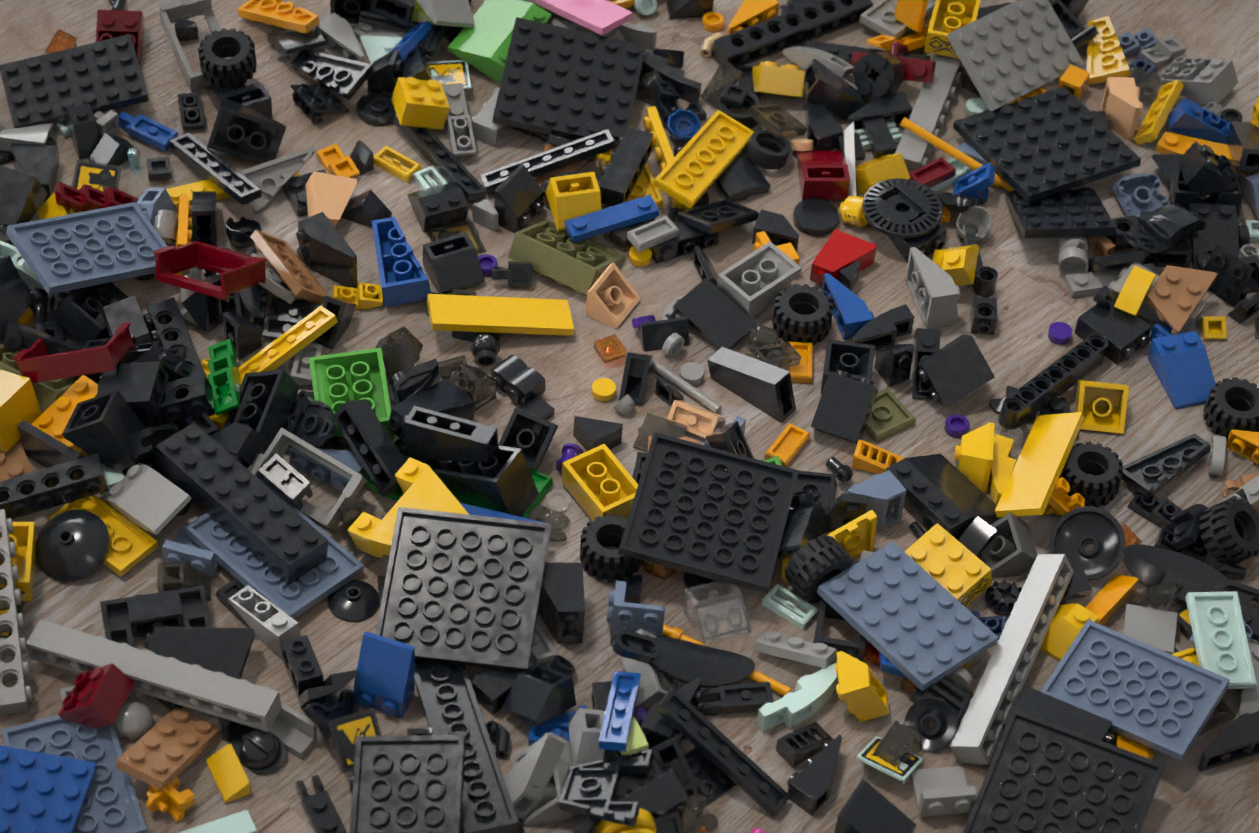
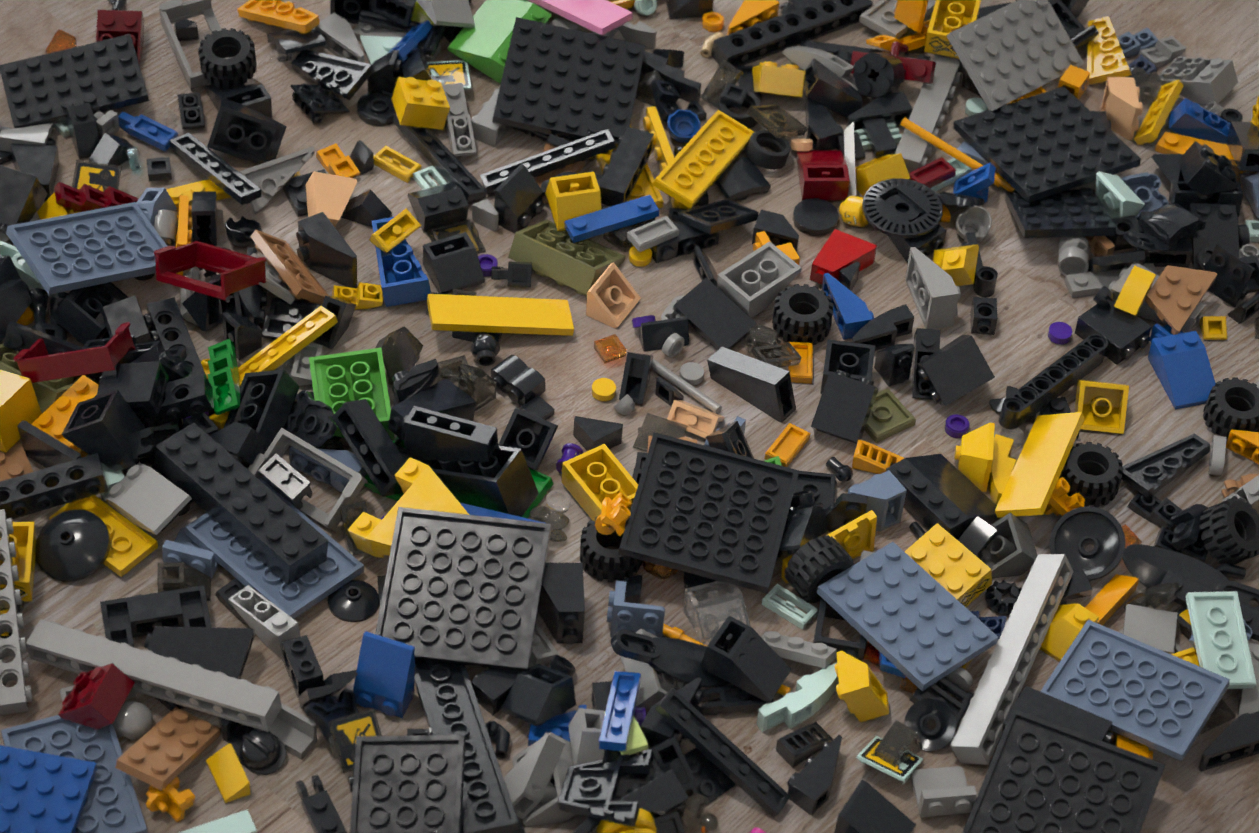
none -> yellow slope [369,208,422,253]
none -> light orange hips [595,492,631,536]
none -> black slope [700,616,791,703]
none -> light aqua slope [1096,172,1145,219]

